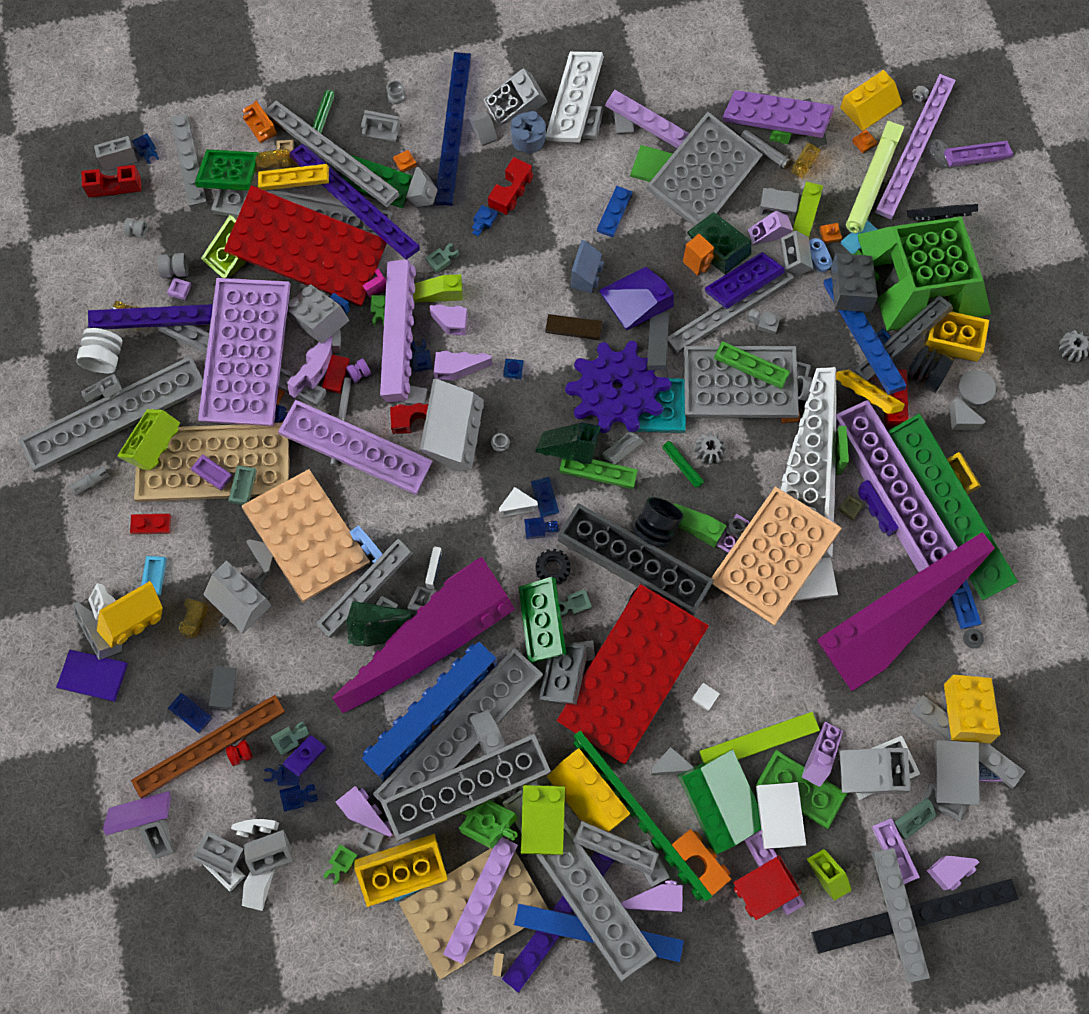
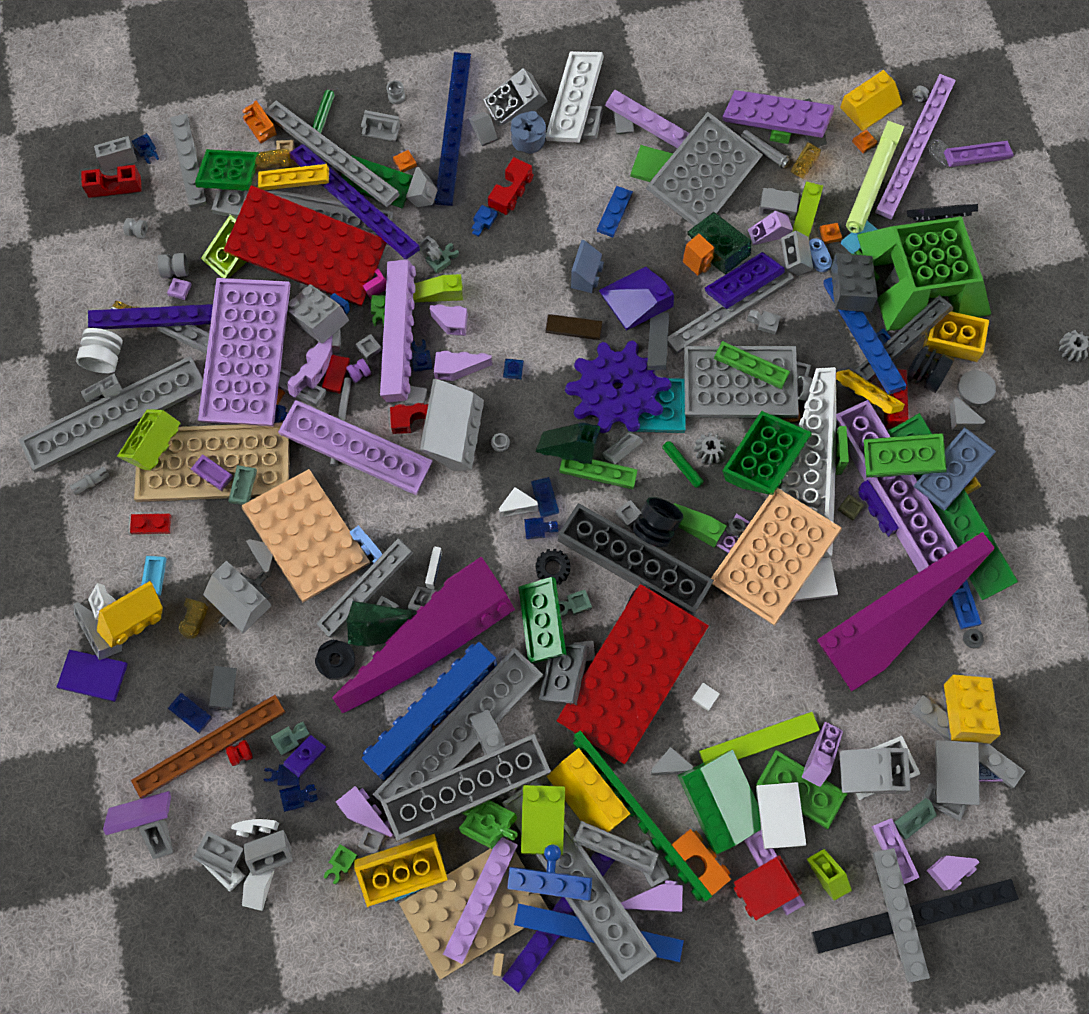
none -> black plate [315,639,356,680]
none -> light grey plate [356,334,382,360]
none -> light grey plate [418,236,442,261]
none -> blue plate [507,844,592,900]
none -> light grey plate [615,500,642,527]
none -> green slope [722,411,812,495]
none -> bright green tile [864,433,946,478]
none -> sand blue tile [913,427,996,511]

